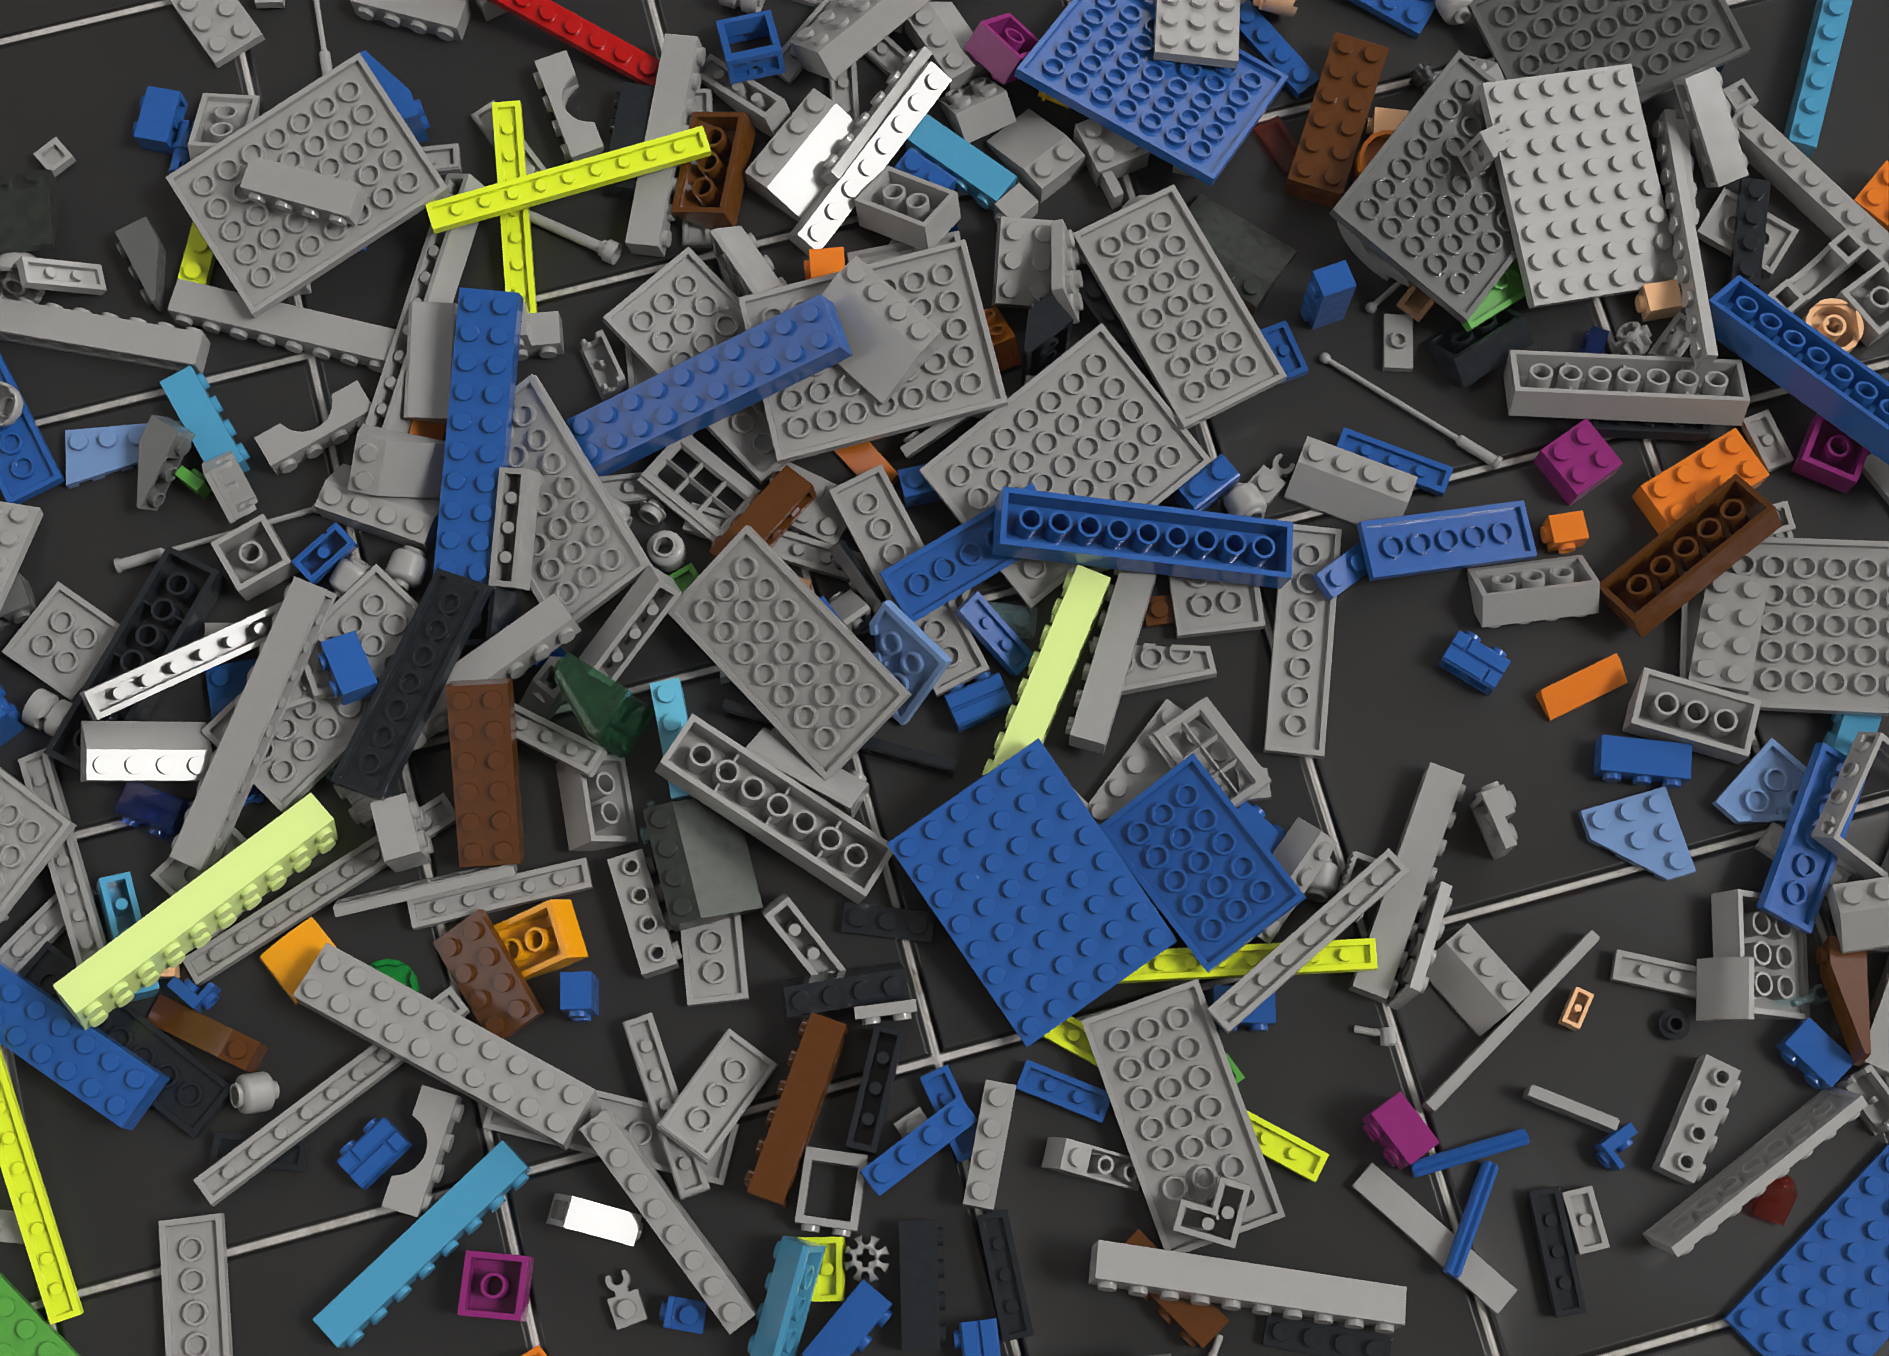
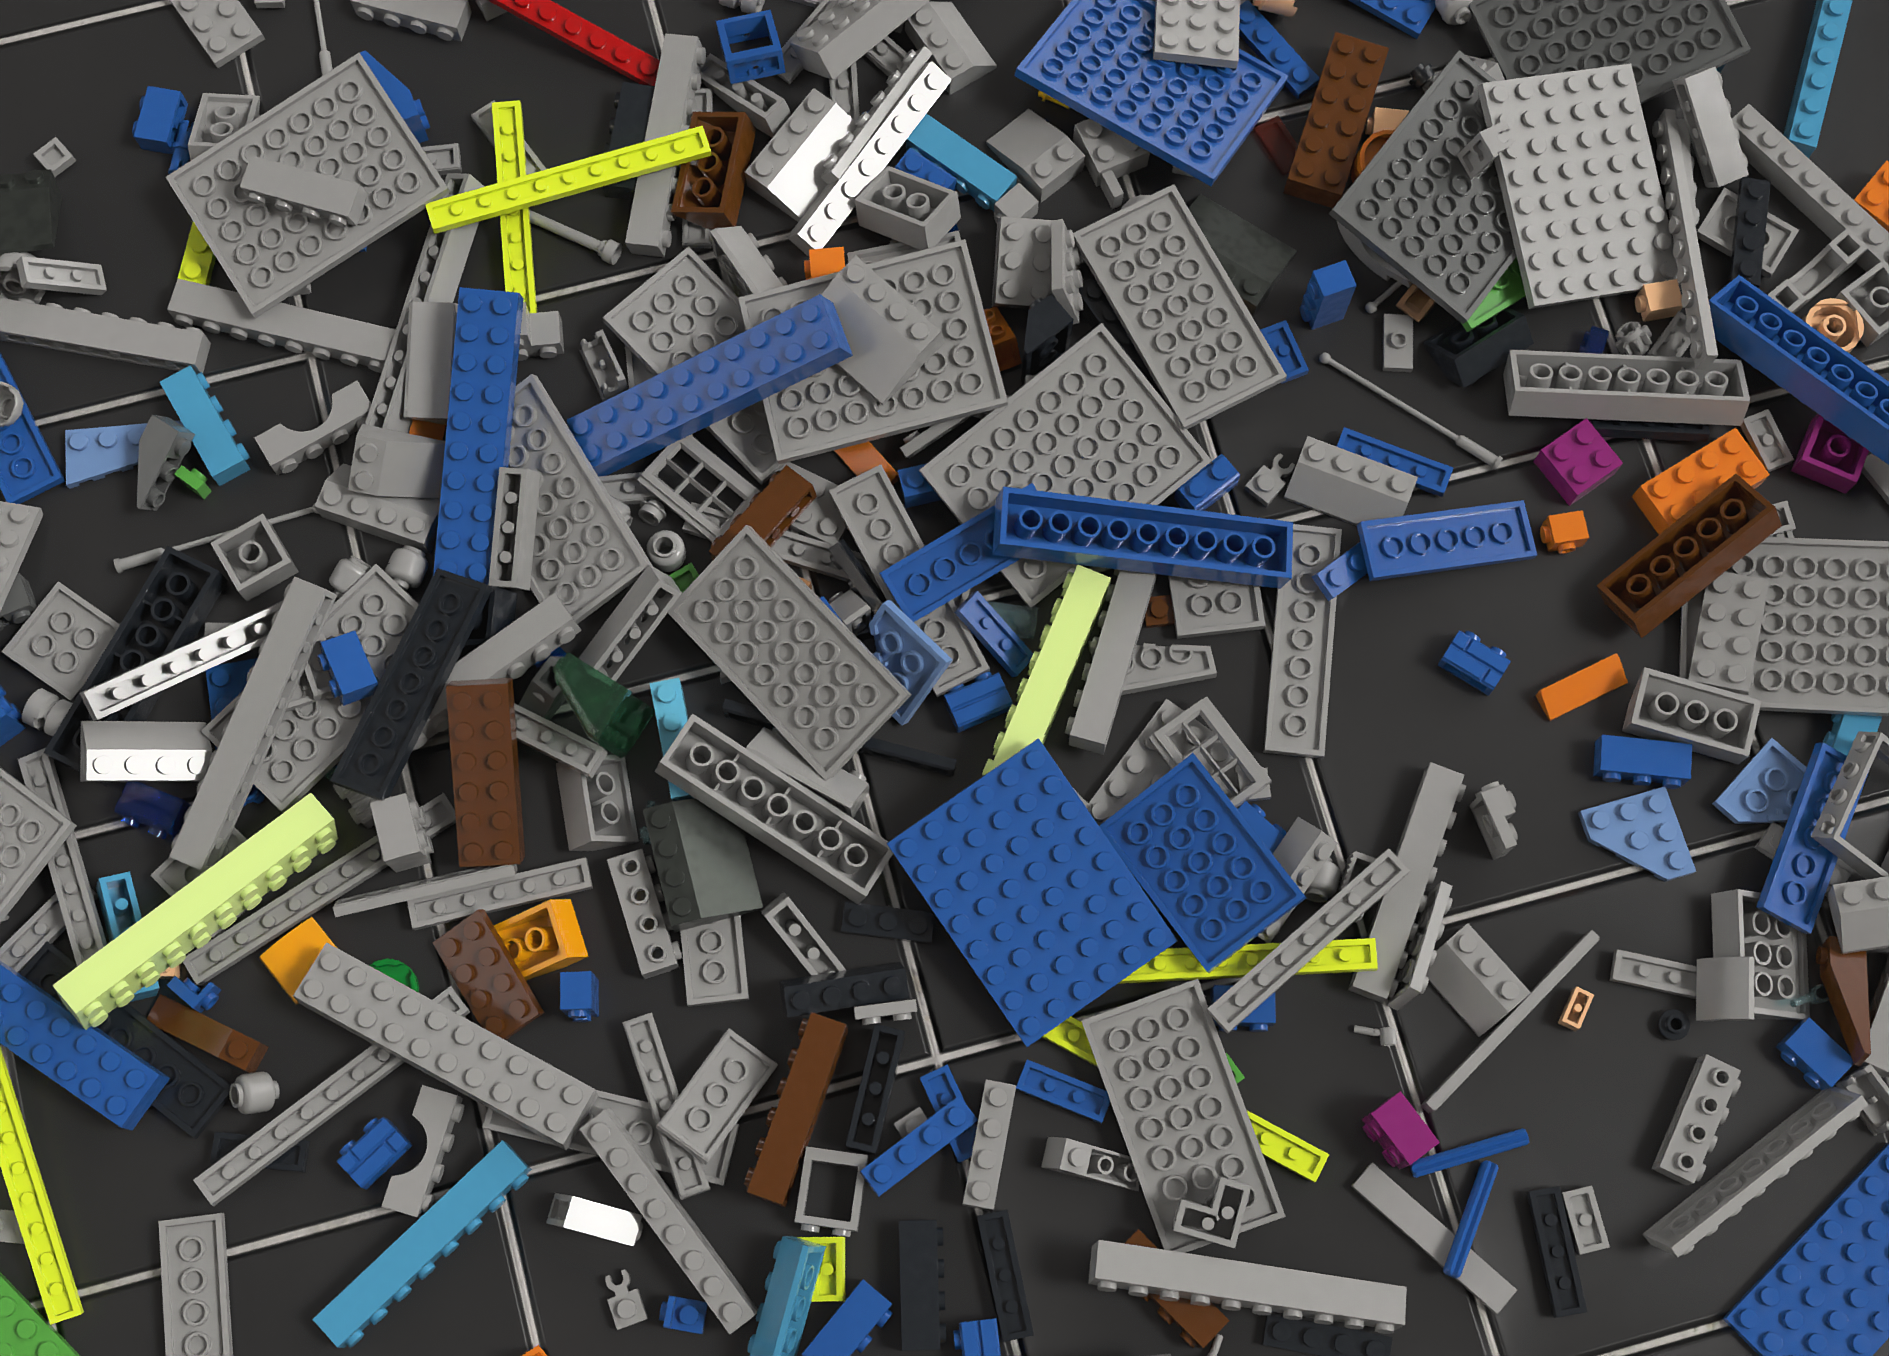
dark grey slope [115,216,166,313] -> none
light grey hinge [202,450,258,523] -> none
blue brick [291,522,359,585] -> none
magenta brick [457,1250,534,1322] -> none
light grey arch [533,50,604,162] -> none
light grey piece [843,1235,889,1282] -> none
light grey slope [938,77,1016,143] -> none
magenta brick [964,12,1039,85] -> none
light grey head [1224,483,1267,518] -> none
light grey slope [1467,555,1600,628] -> none
light grey tile [1522,1084,1620,1133] -> none
blue bracket [1594,1122,1638,1171] -> none
light grey tile [1723,78,1759,117] -> none
clear red bracket [1752,1175,1798,1226] -> none

